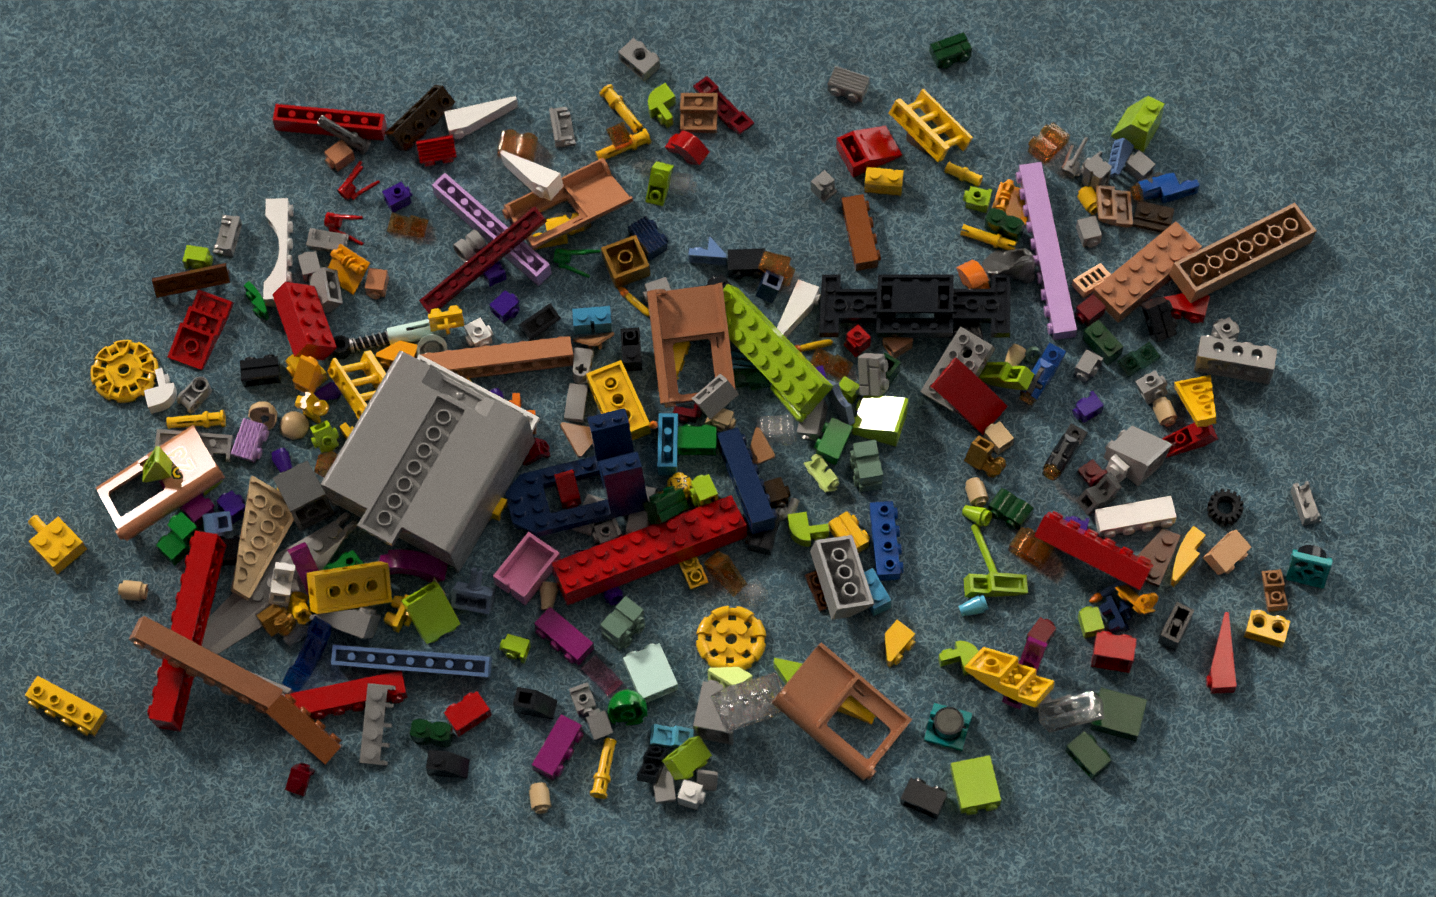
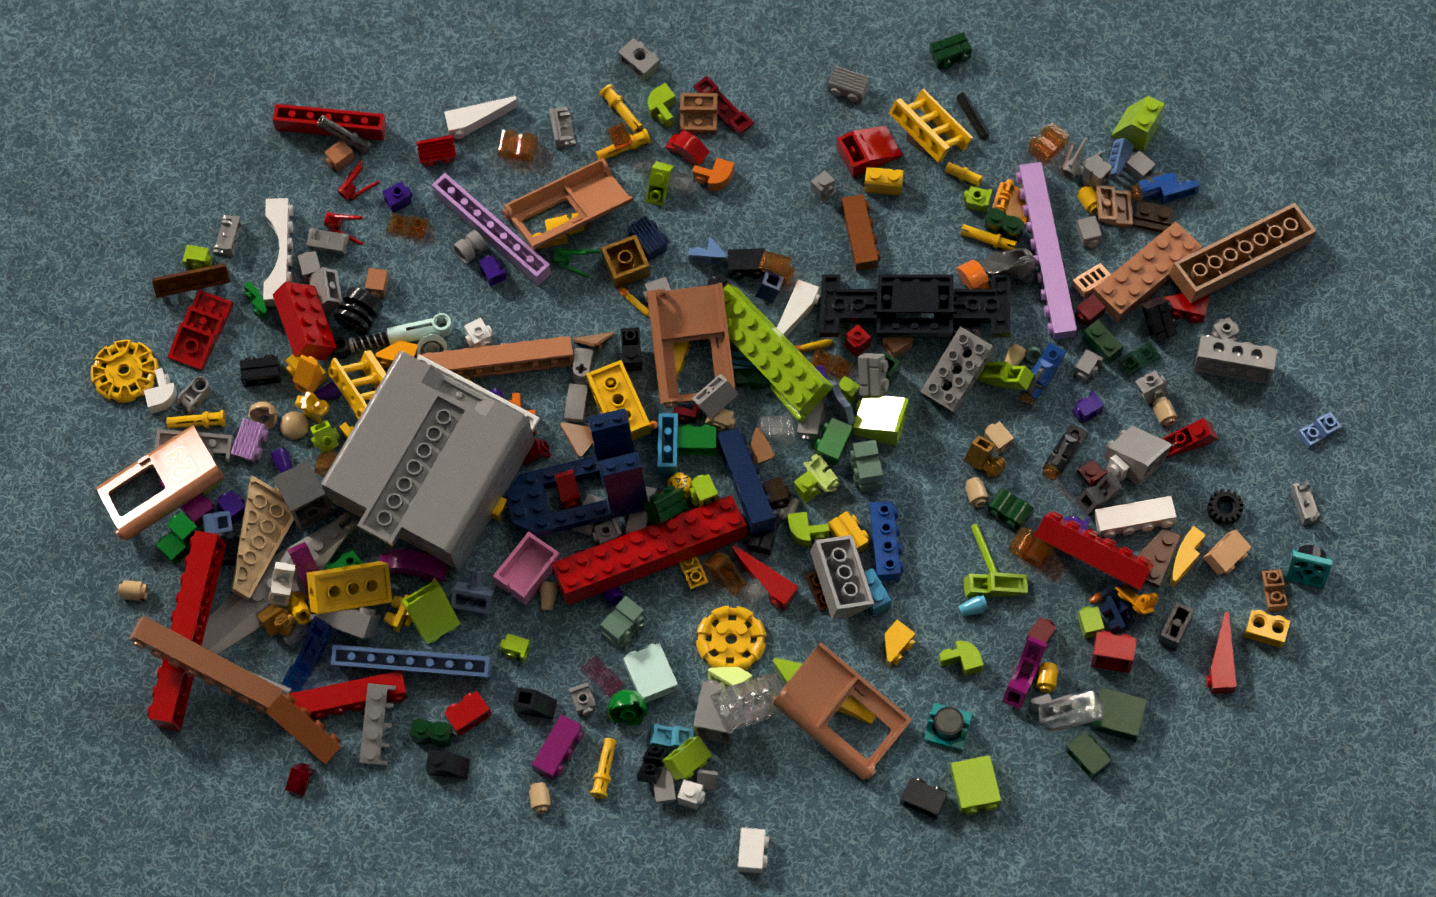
yellow brick [25,676,107,736] -> none
yellow brick [28,515,87,575] -> none
lime slope [142,446,172,483] -> none
light orange hinge [328,244,370,295] -> none
dark brown brick [384,85,456,151] -> none
dark red tile [419,206,547,314] -> none
yellow hips [428,305,465,335] -> none
dark purple brick [489,290,520,324] -> none
white slope [500,150,564,201] -> none
black brick [518,303,561,341] -> none
magenta brick [534,607,594,666] -> none
dark azure piece [572,306,612,335] -> none
light grey brick [585,708,613,740] -> none
red slope [930,357,1008,435] -> none
lime cone [962,505,992,527] -> none
yellow slope [964,647,1054,708] -> none
yellow wing [1174,375,1216,427] -> none
none -> black wheel [333,287,383,336]
none -> orange brick [692,158,735,191]
none -> red slope [732,545,798,610]
none -> white brick [738,828,769,874]
none -> lime brick [794,470,821,503]
none -> black axle [956,92,989,140]
none -> yellow brick [1036,662,1058,693]
none -> medium blue slope [1297,412,1342,449]

